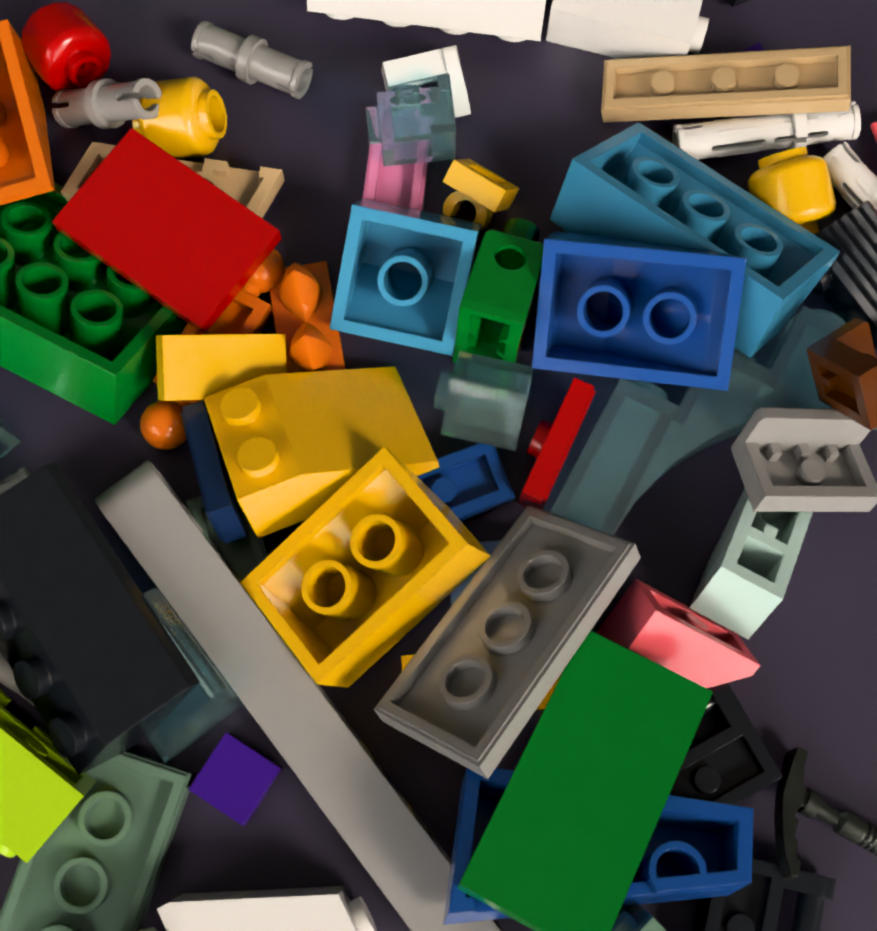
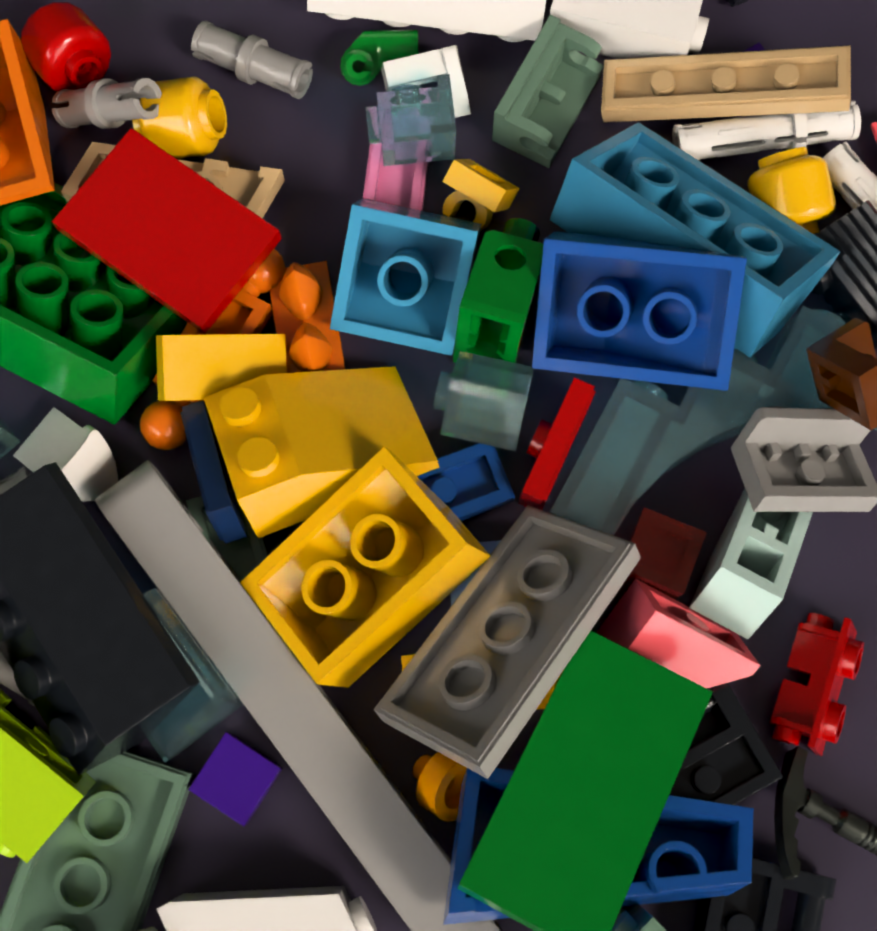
none -> white tile [13,407,118,502]
none -> green arm [340,29,418,86]
none -> light orange tile [413,752,467,822]
none -> sand green hinge [492,15,604,168]
none -> clear red panel [623,507,707,599]
none -> red hinge [769,613,864,756]

